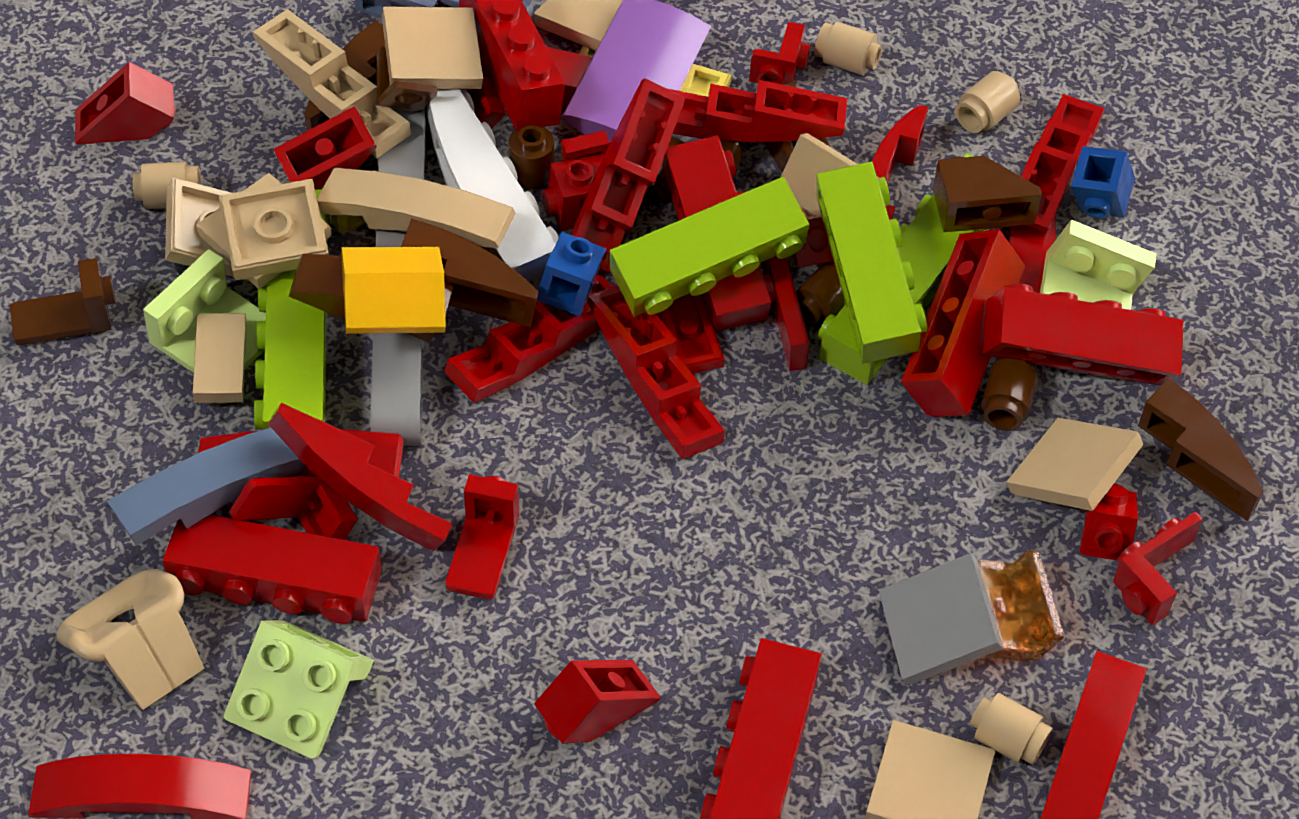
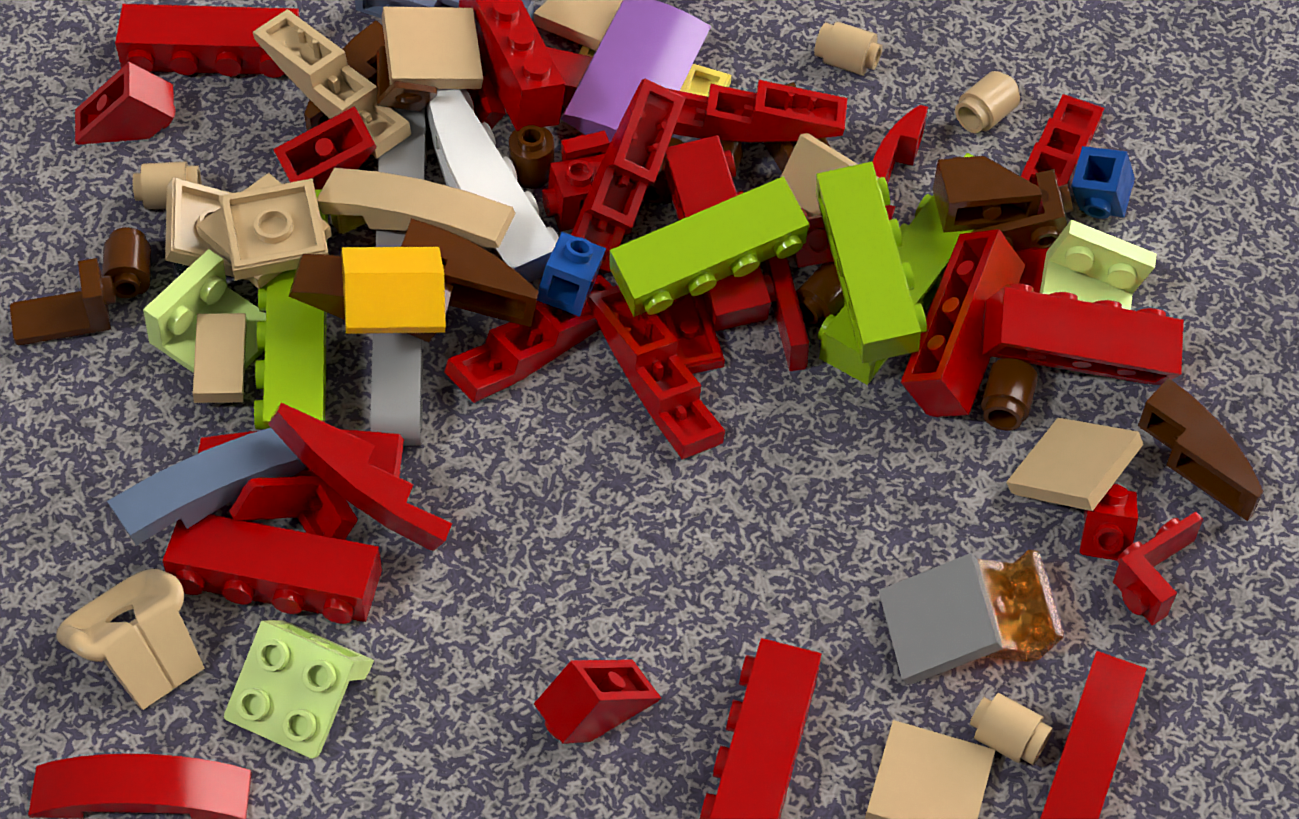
red bracket [445,474,519,600] -> none
red bracket [749,22,811,85] -> none
none -> reddish brown brick [102,227,151,298]
none -> red brick [115,4,300,78]
none -> reddish brown bracket [972,169,1074,252]

